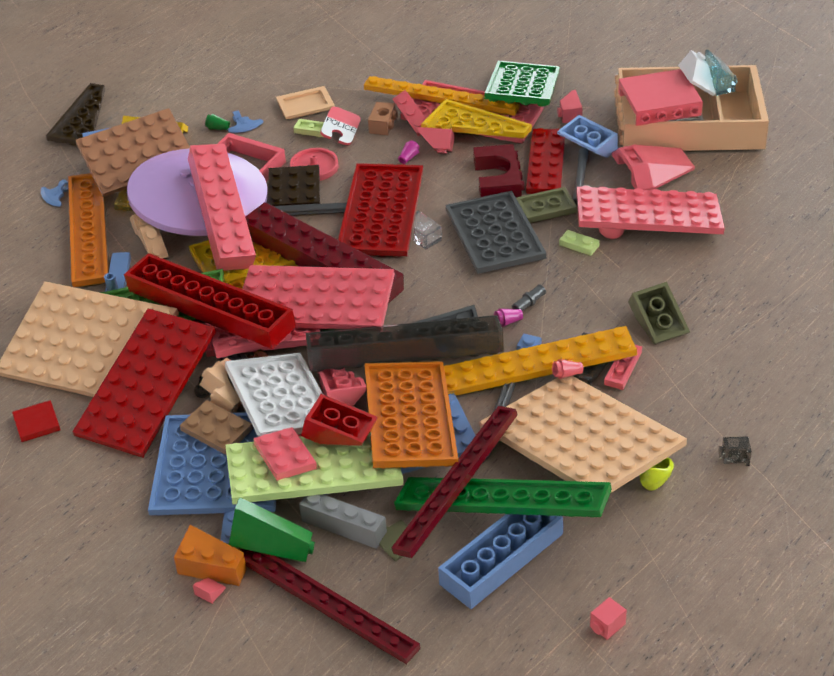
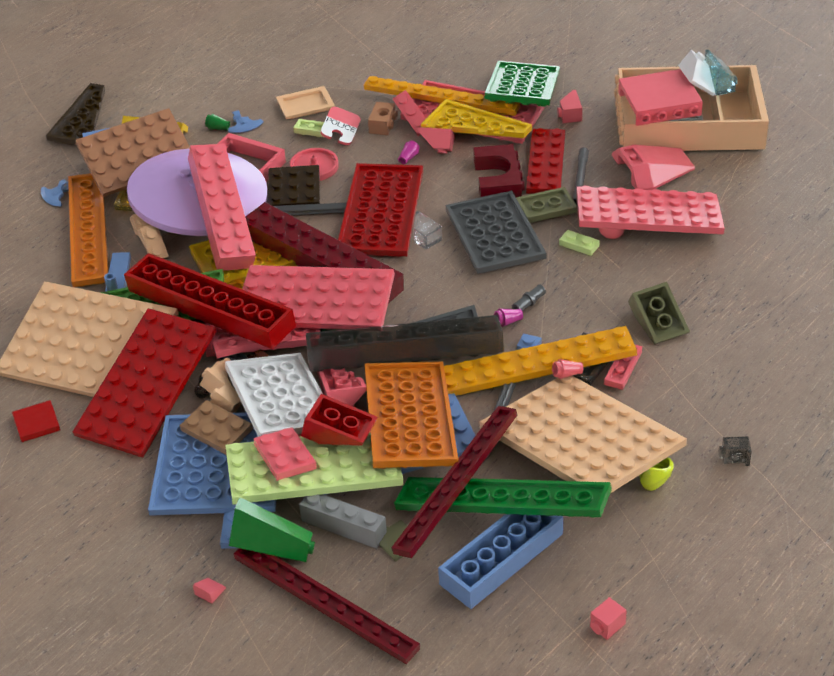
orange wedge [174,525,247,586] -> none
light blue slope [557,115,618,158] -> none

